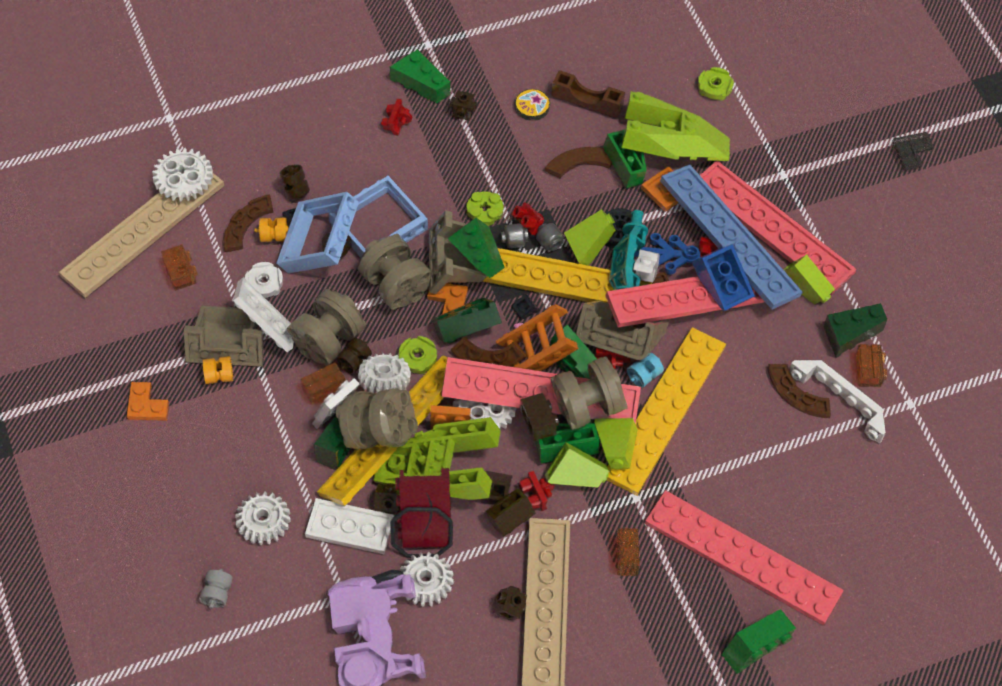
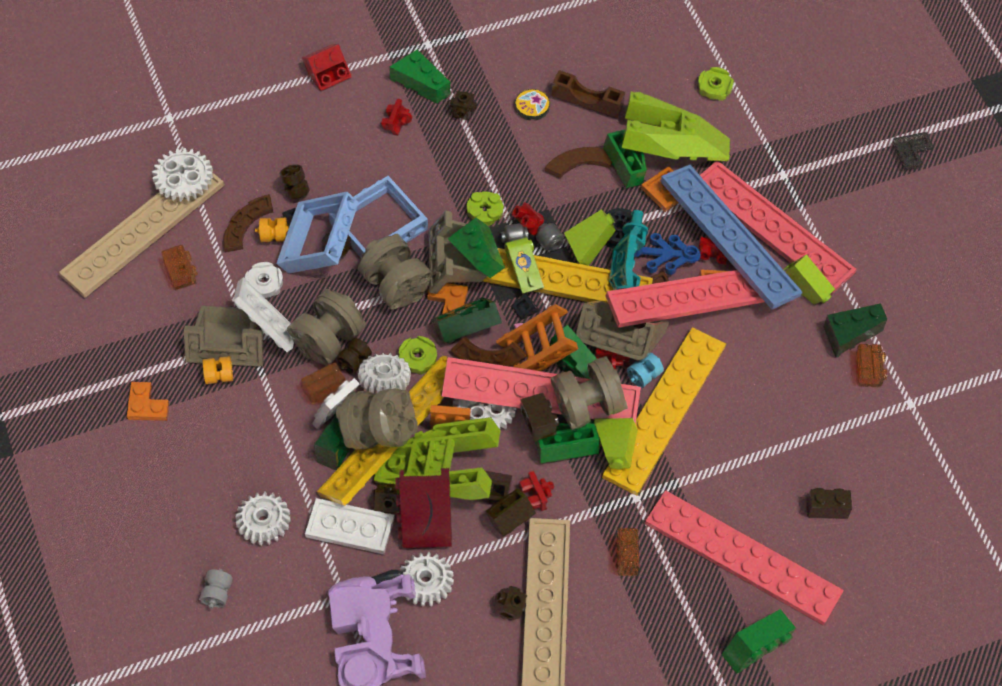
black piece [390,507,453,558] -> none
lime slope [545,442,609,488] -> none
white brick [634,249,659,282] -> none
blue slope [692,244,755,311] -> none
reddish brown tile [768,364,831,418] -> none
white slope [789,360,886,444] -> none
none -> red slope [302,44,352,91]
none -> lime door [504,237,544,294]
none -> dark brown brick [807,488,852,519]

